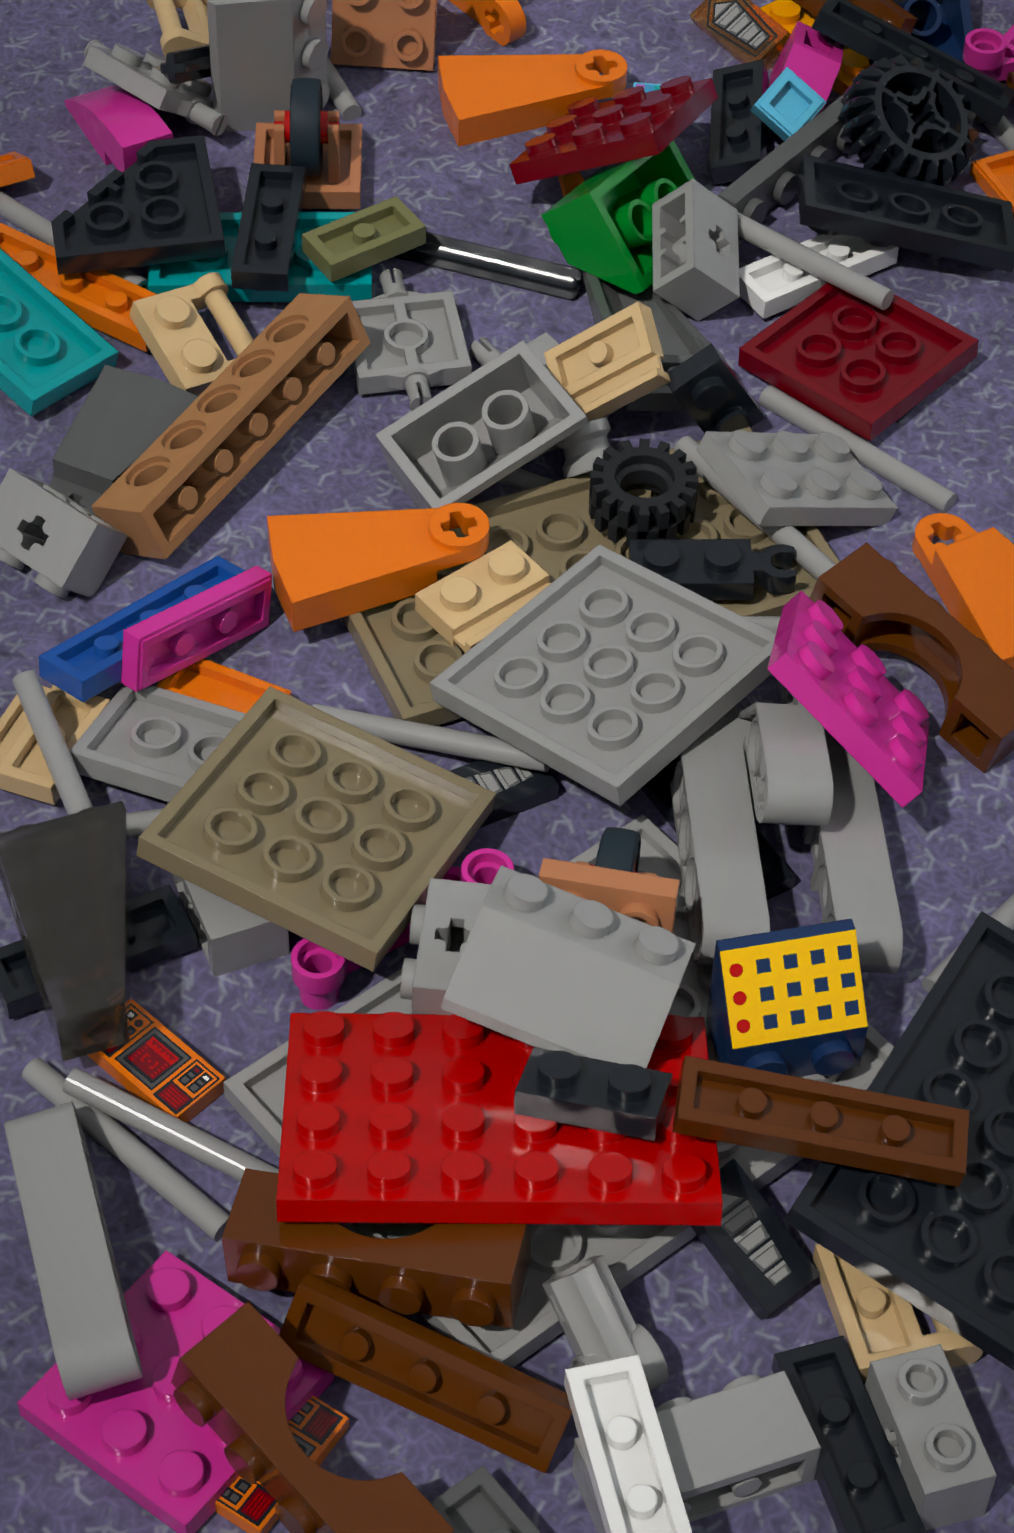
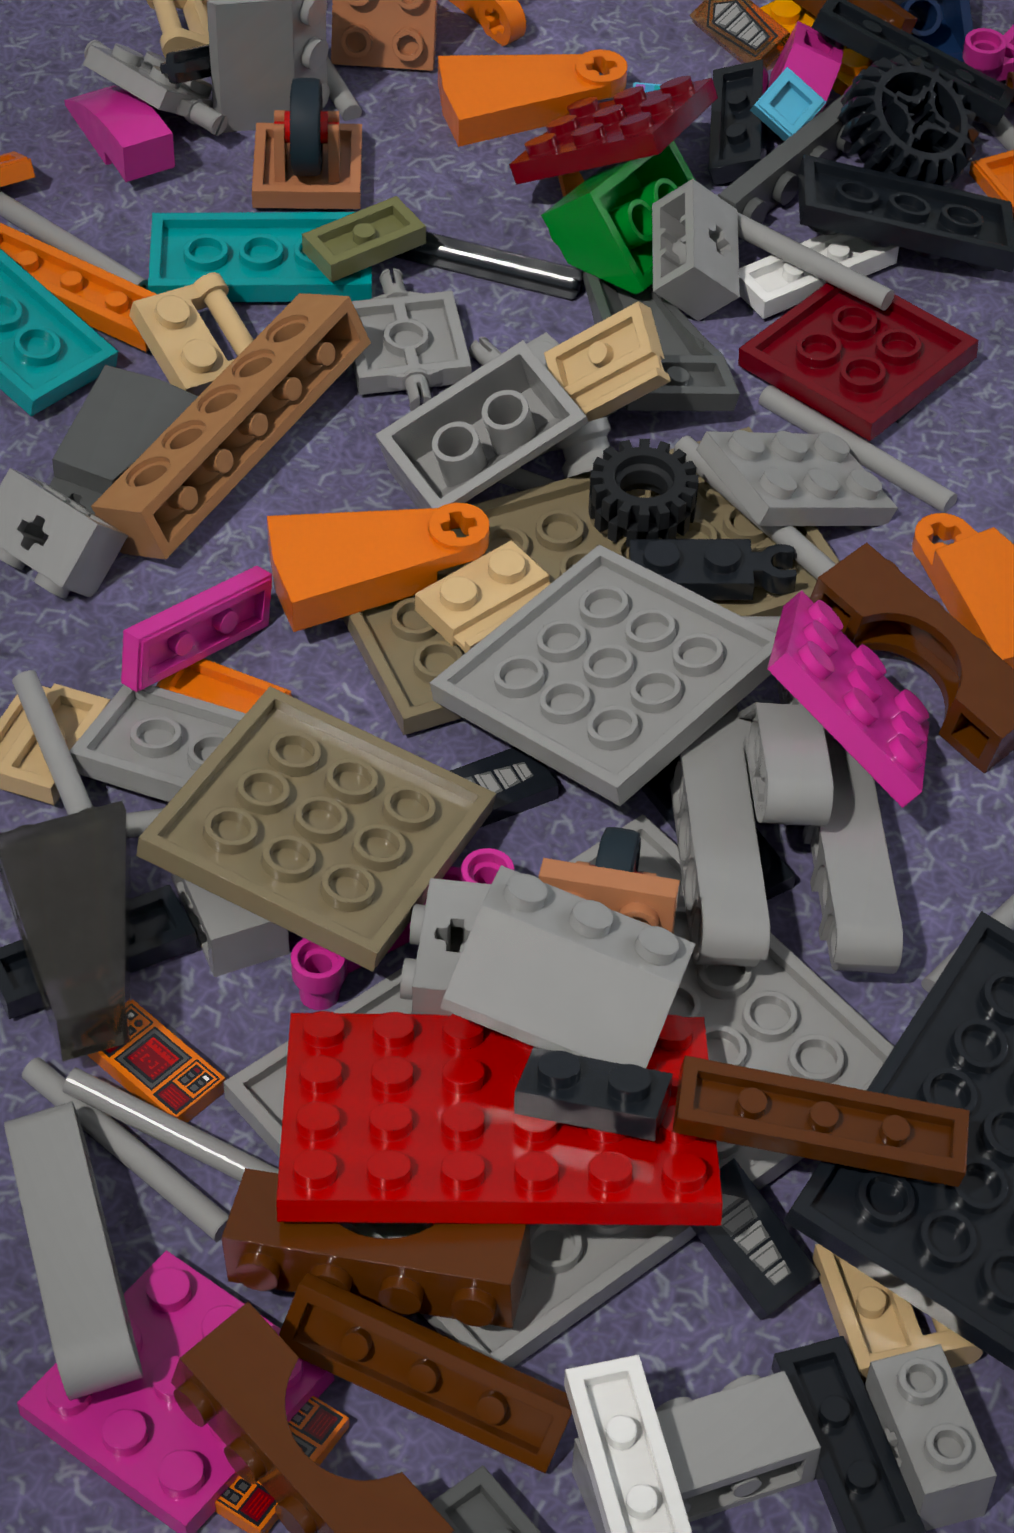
blue plate [38,556,245,702] -> none
black plate [51,135,226,275] -> none
black plate [231,163,306,292] -> none
light grey bar [312,704,550,772] -> none
light grey piece [542,1255,669,1391] -> none
black plate [667,343,766,433] -> none
slope [706,918,868,1077] -> none

